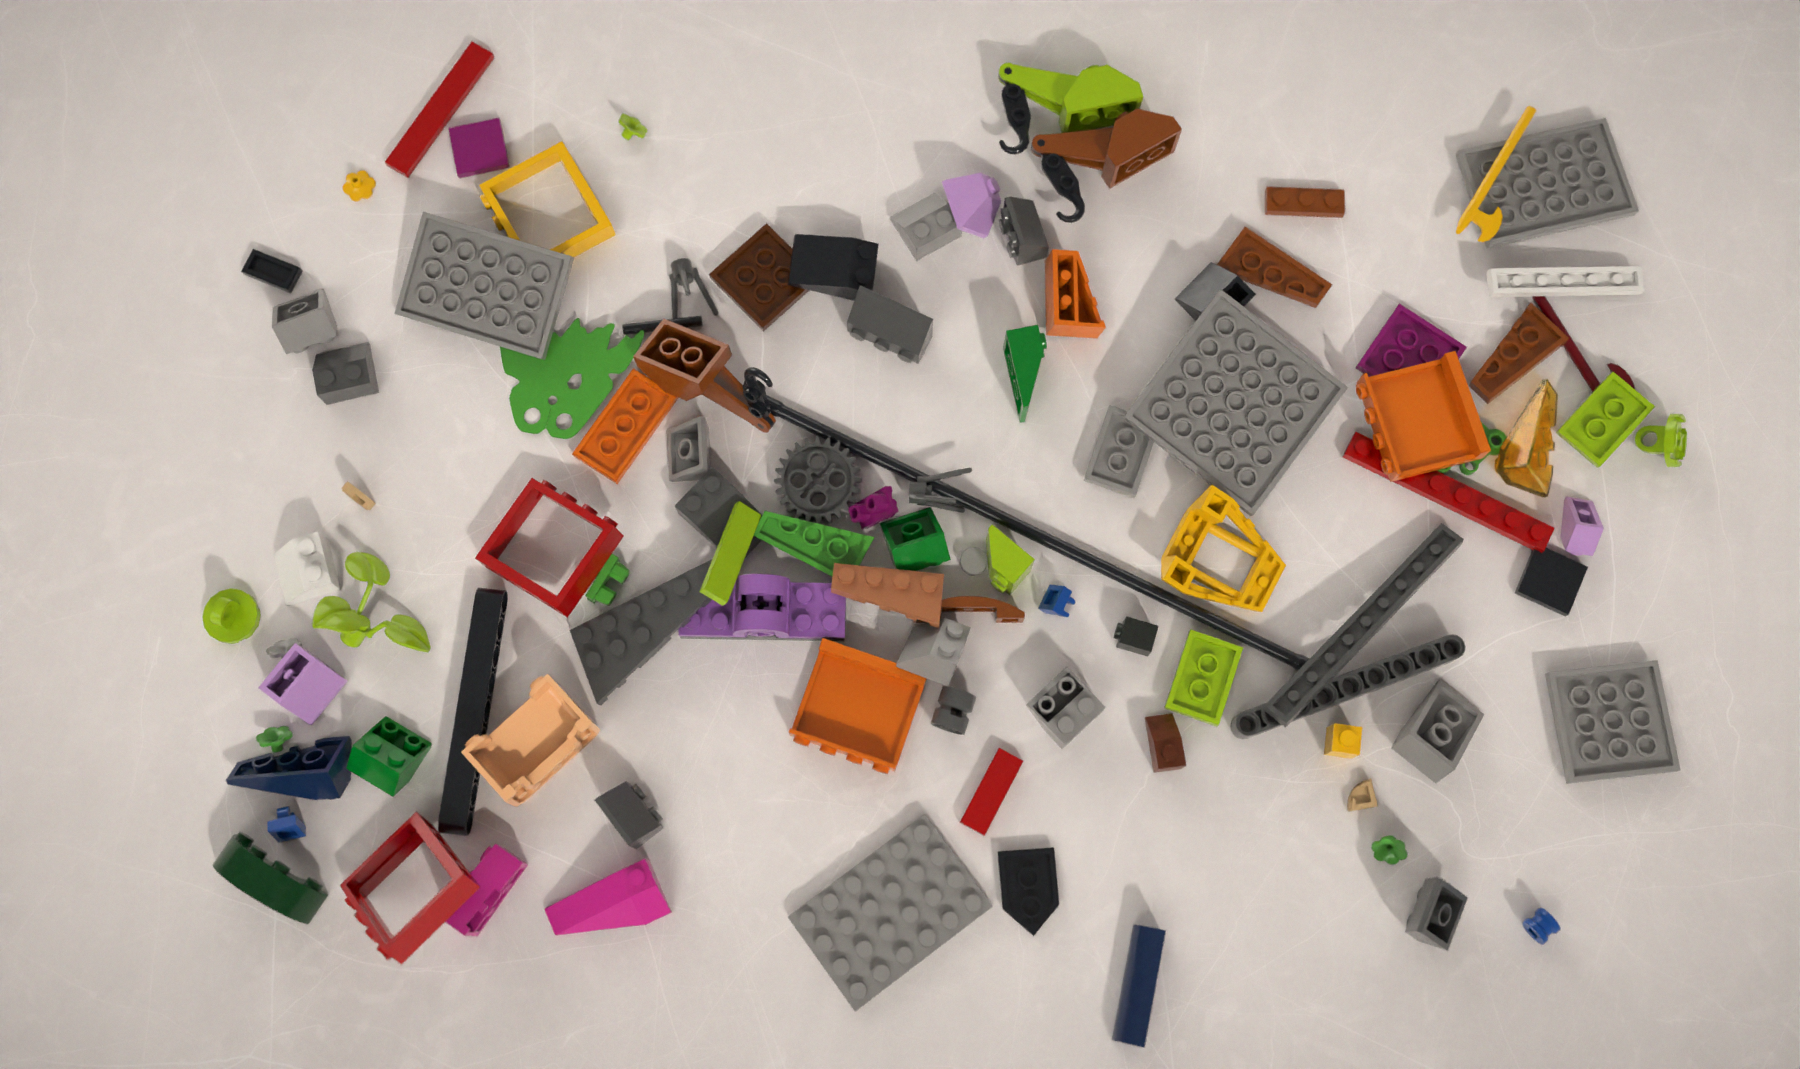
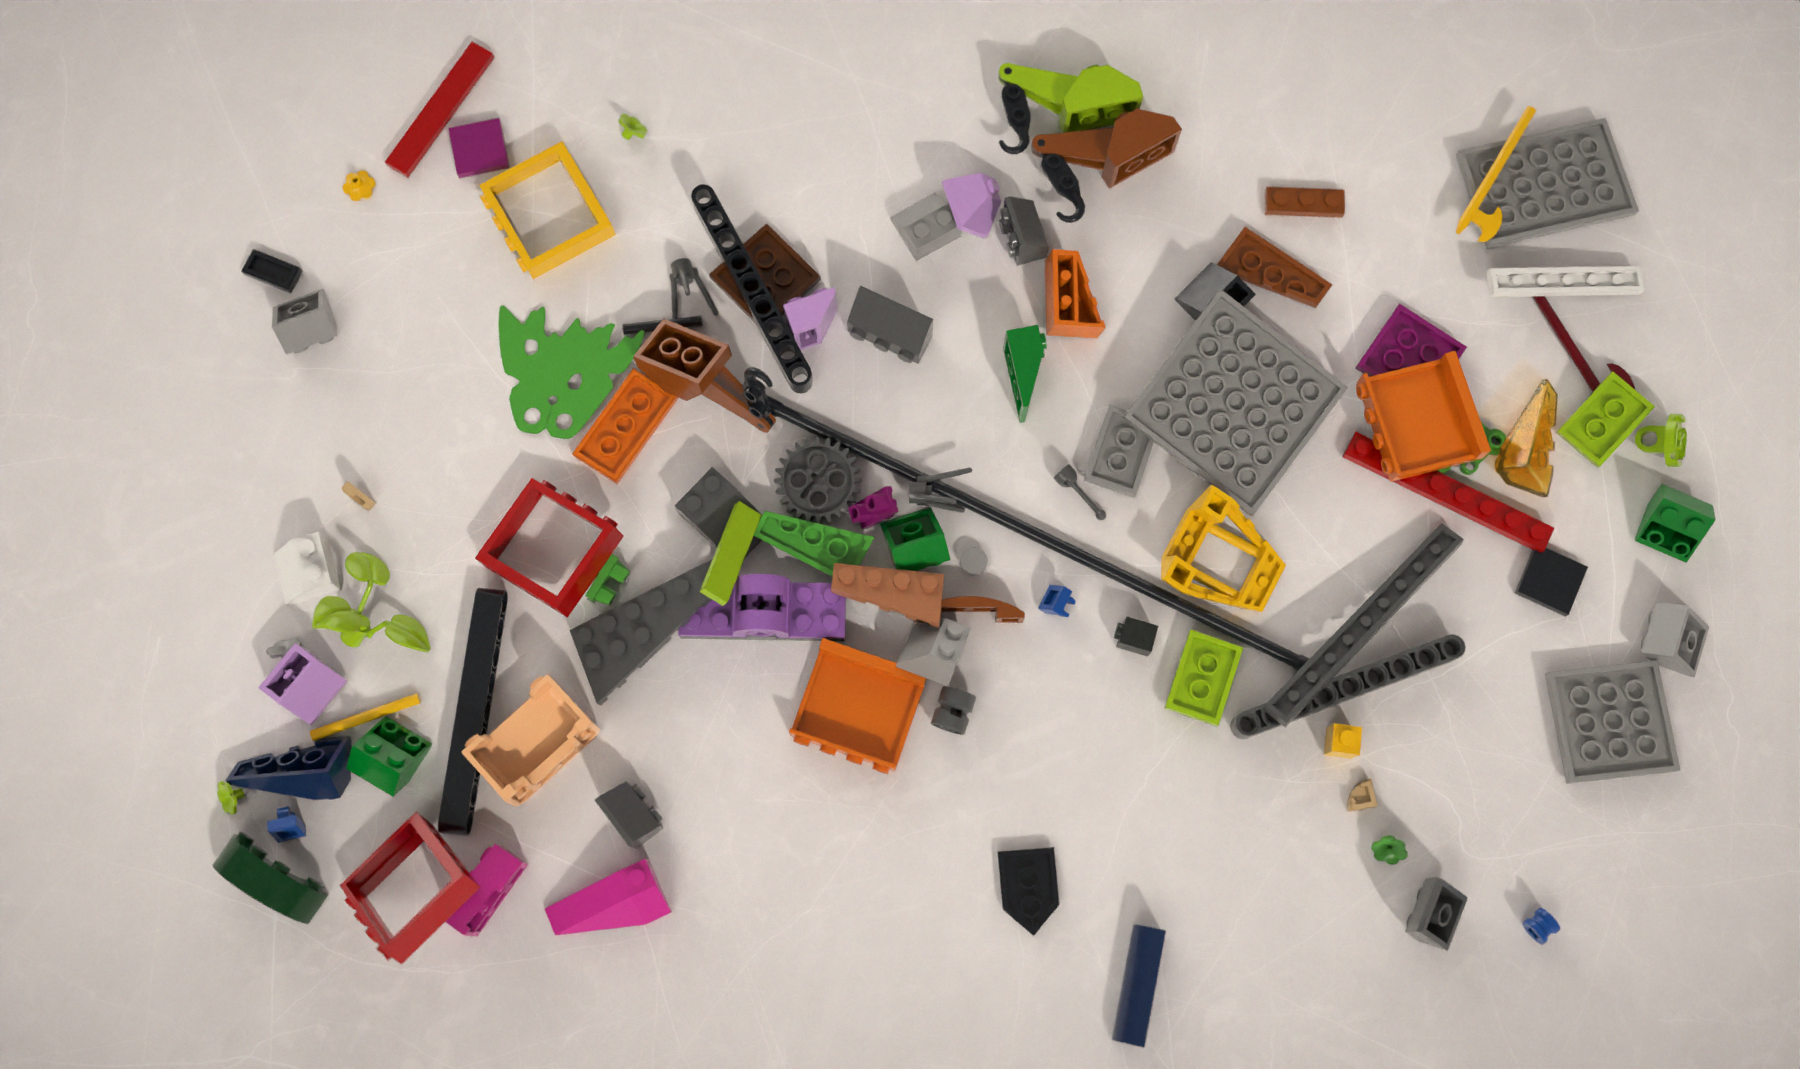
lime tile [202,588,261,644] -> none
bright green plant [256,726,293,753] -> none
dark grey slope [312,342,379,405] -> none
light grey plate [394,212,574,360] -> none
light grey slope [667,416,711,482] -> none
black slope [788,234,879,301] -> none
light grey plate [788,814,993,1011] -> none
red tile [960,748,1023,836] -> none
lime slope [986,524,1035,595] -> none
light grey slope [1026,667,1106,749] -> none
copper slope [1145,713,1186,773] -> none
light grey slope [1391,680,1484,783] -> none
dark orange wing [1469,302,1569,404] -> none
lavender slope [1561,496,1604,556] -> none
none -> lime plant [217,781,244,815]
none -> yellow bar [310,693,421,741]
none -> black beam [691,184,813,394]
none -> lavender slope [783,287,837,350]
none -> dark grey hinge [1053,464,1106,520]
none -> green slope [1635,483,1716,563]
none -> light grey slope [1641,602,1709,677]

